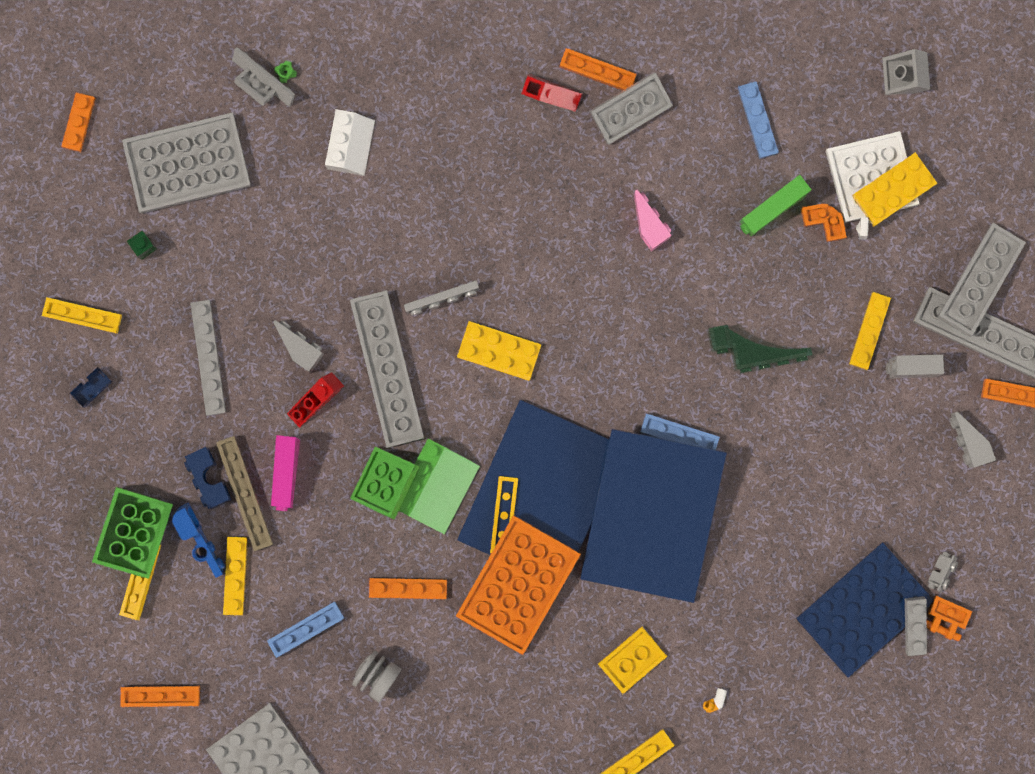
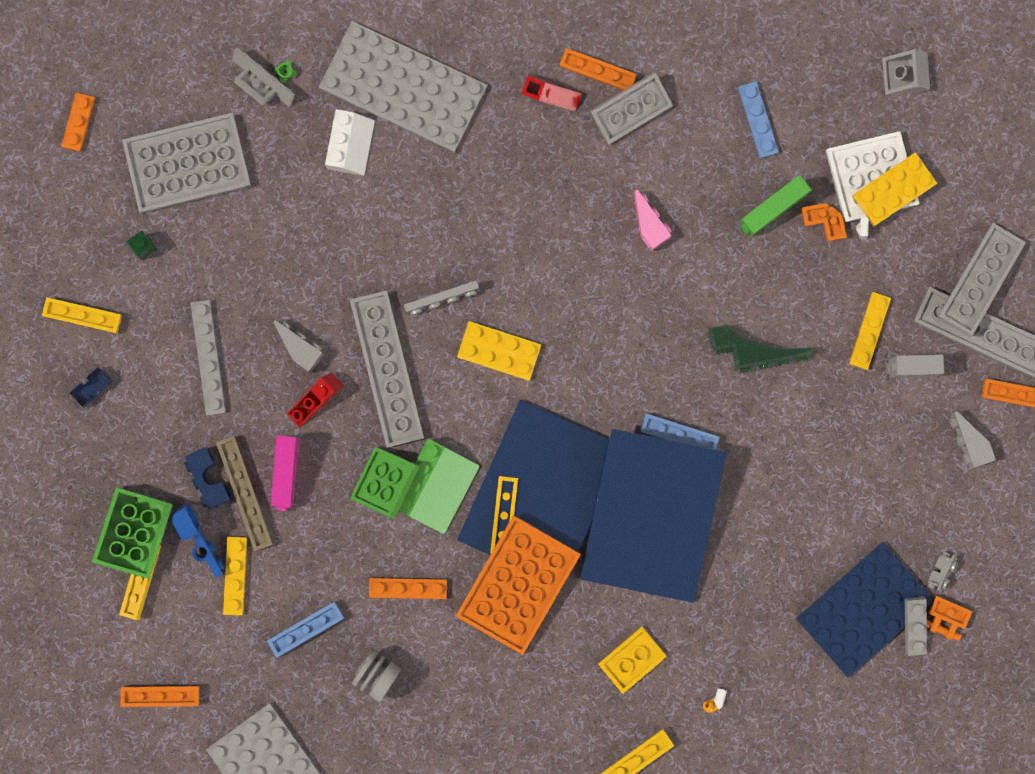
none -> light grey plate [319,21,487,153]

